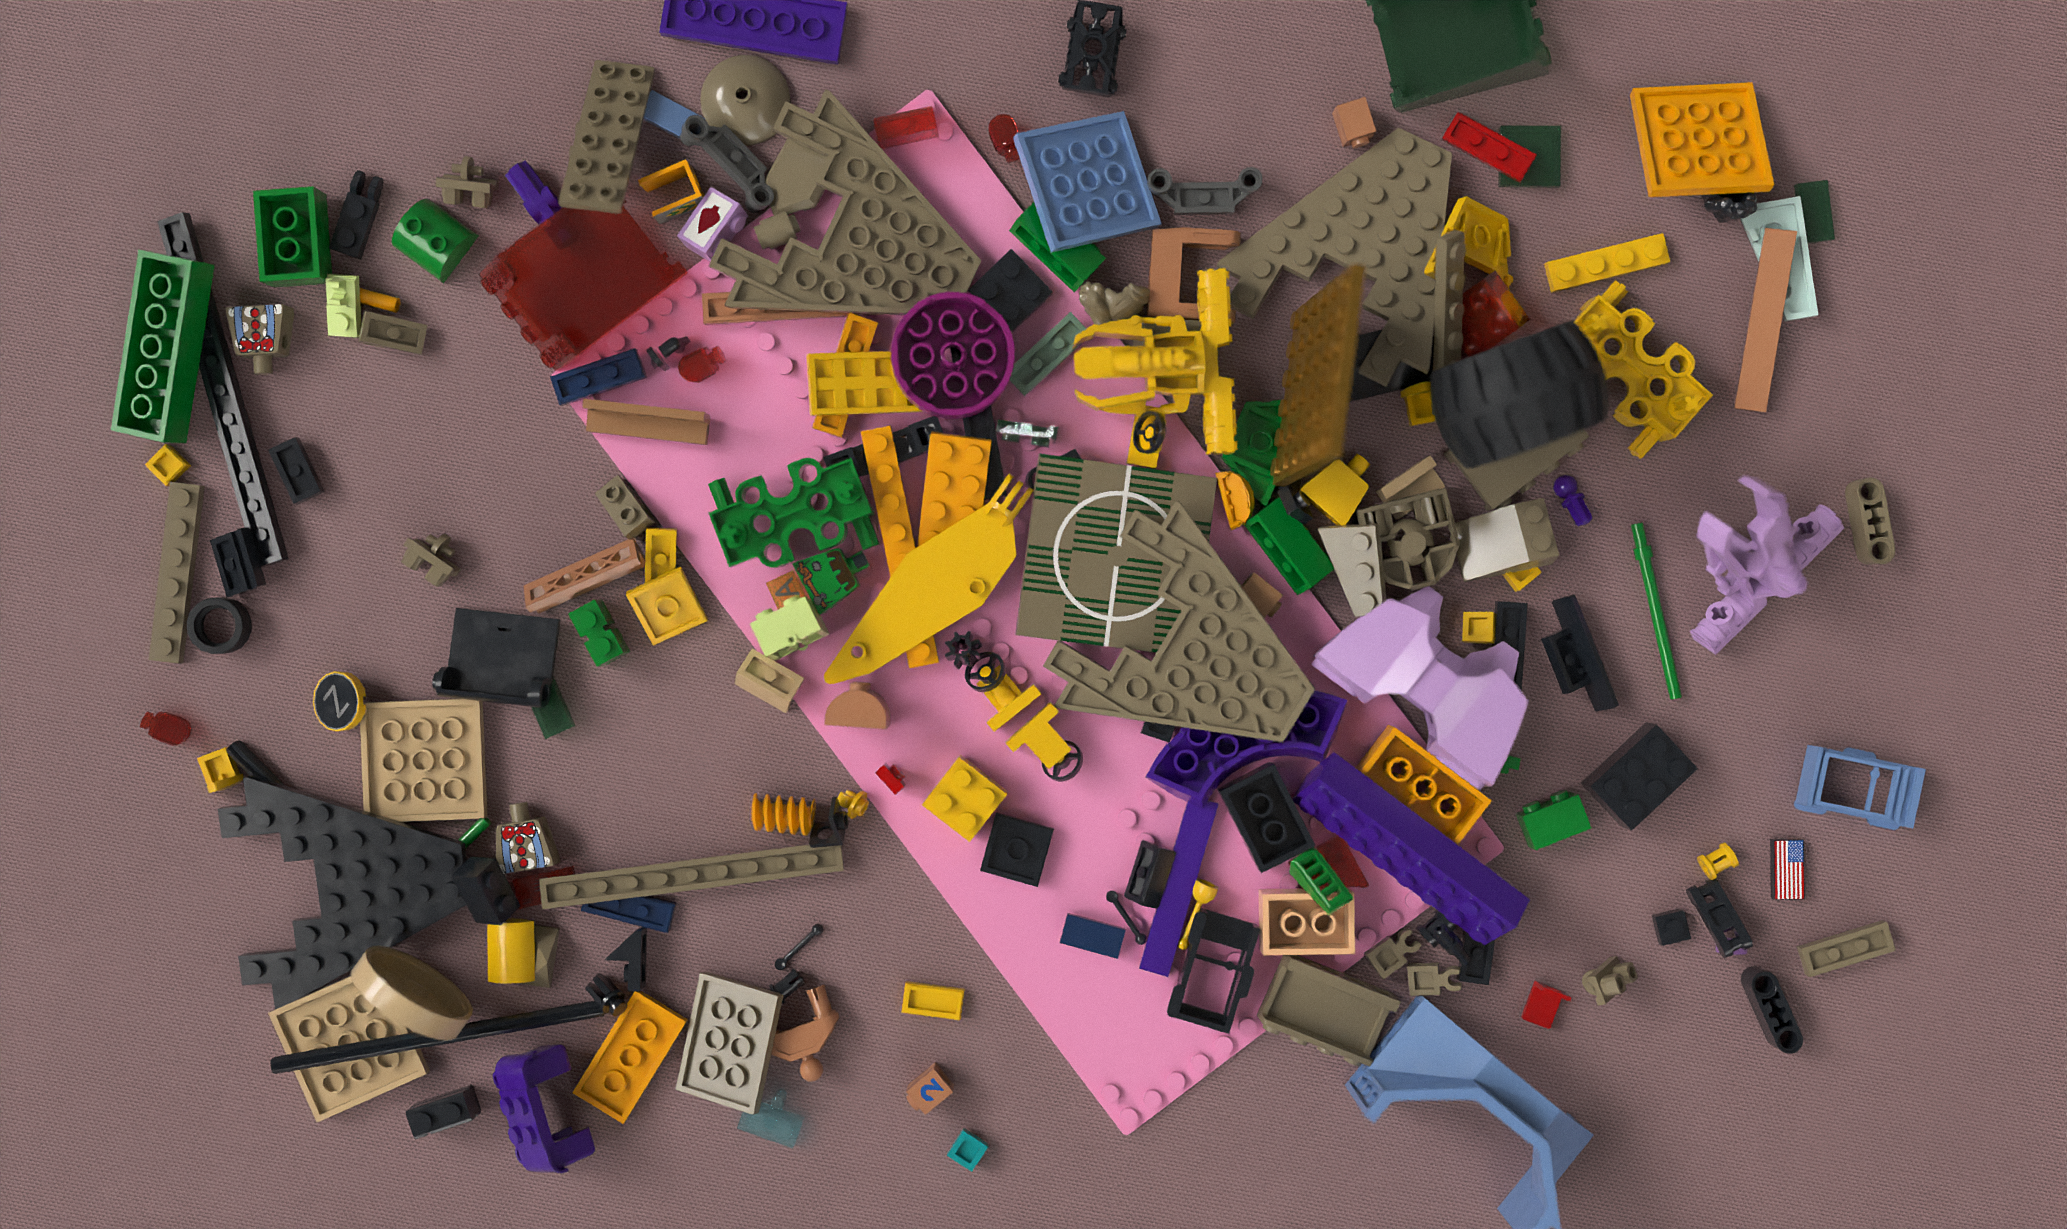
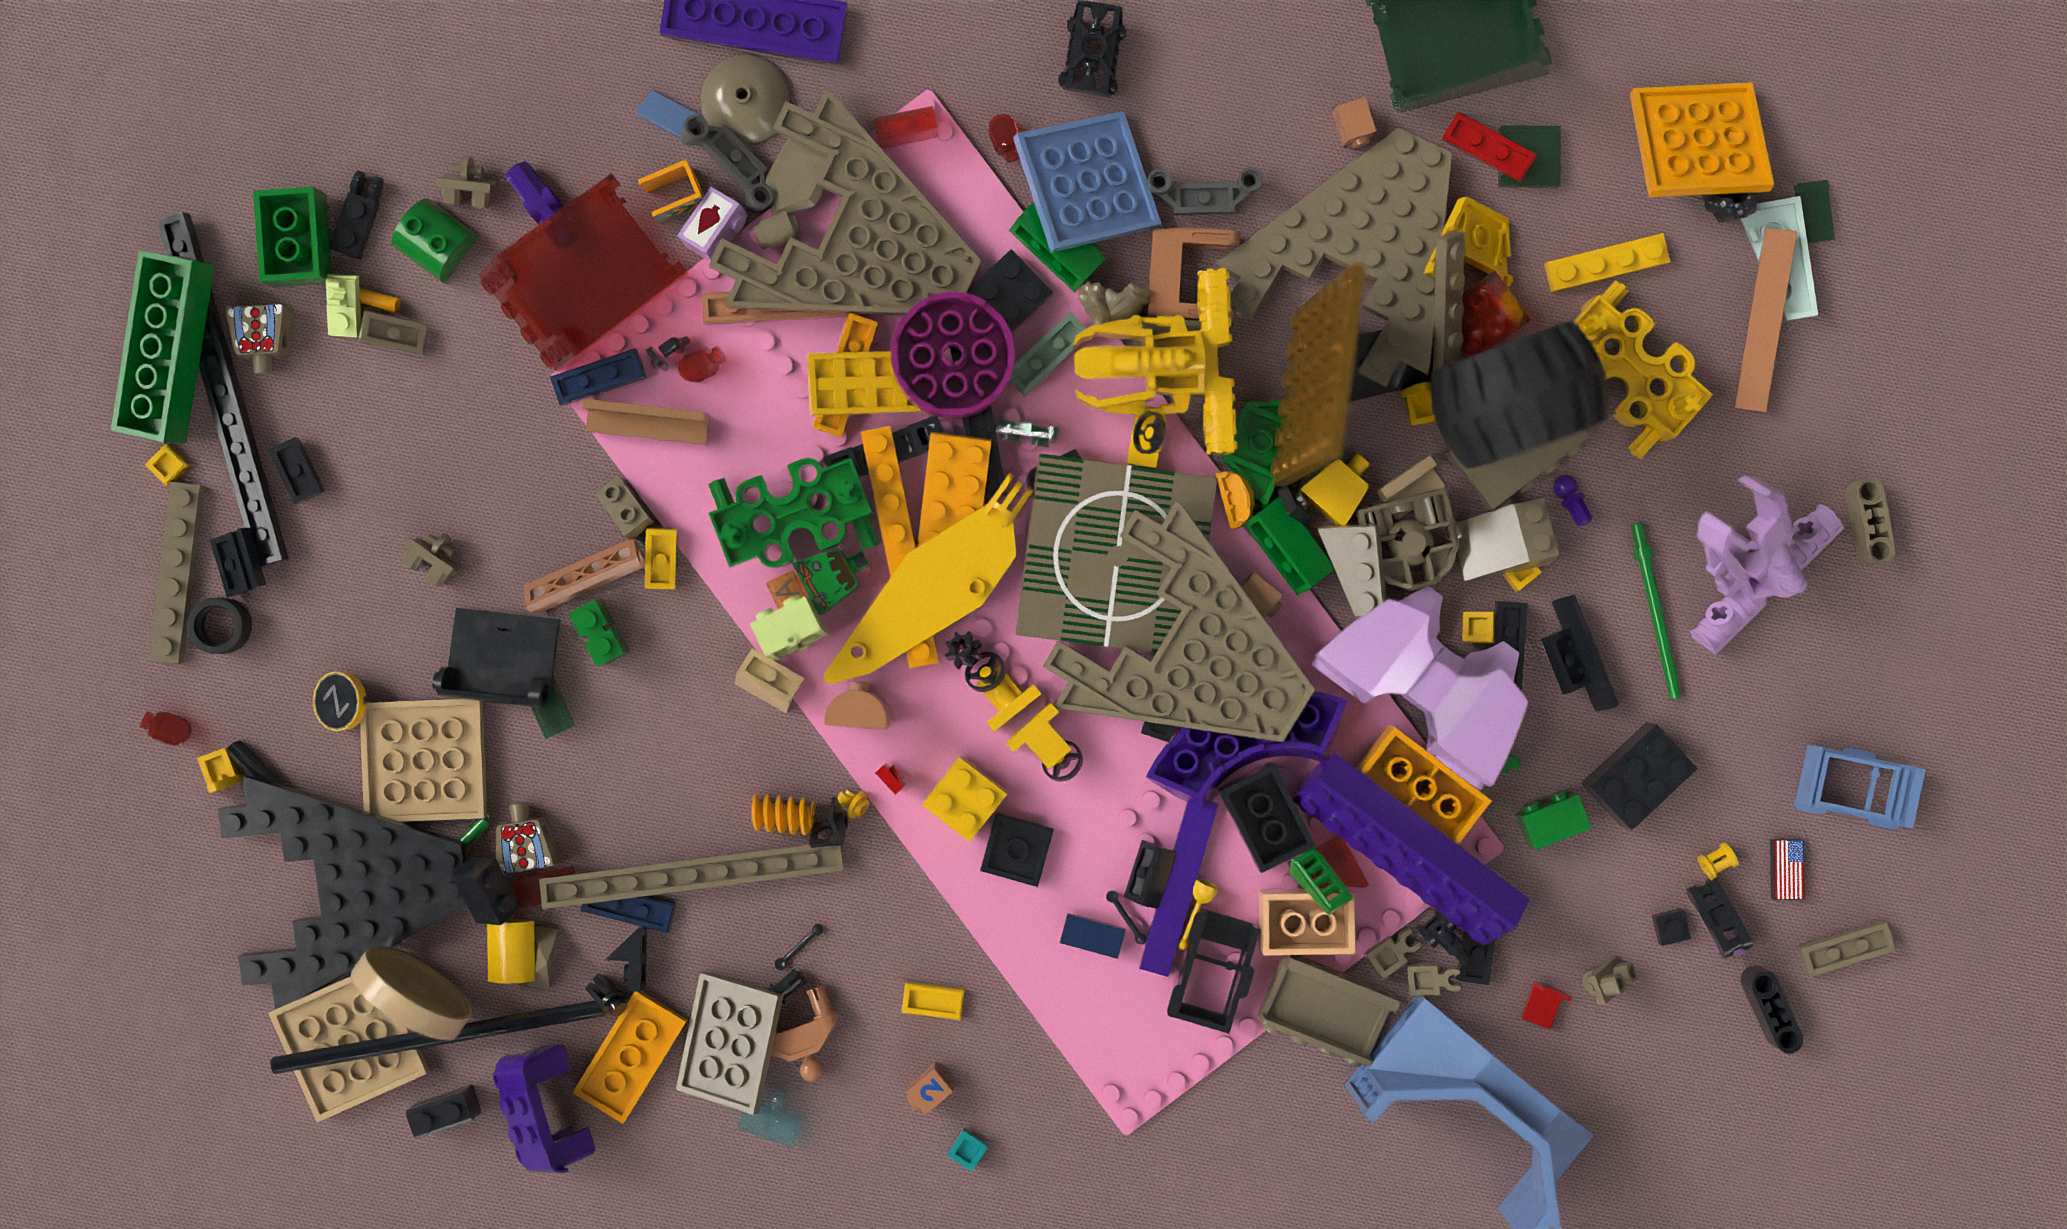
dark tan bracket [559,60,655,213] -> none
yellow tile [626,567,708,646] -> none

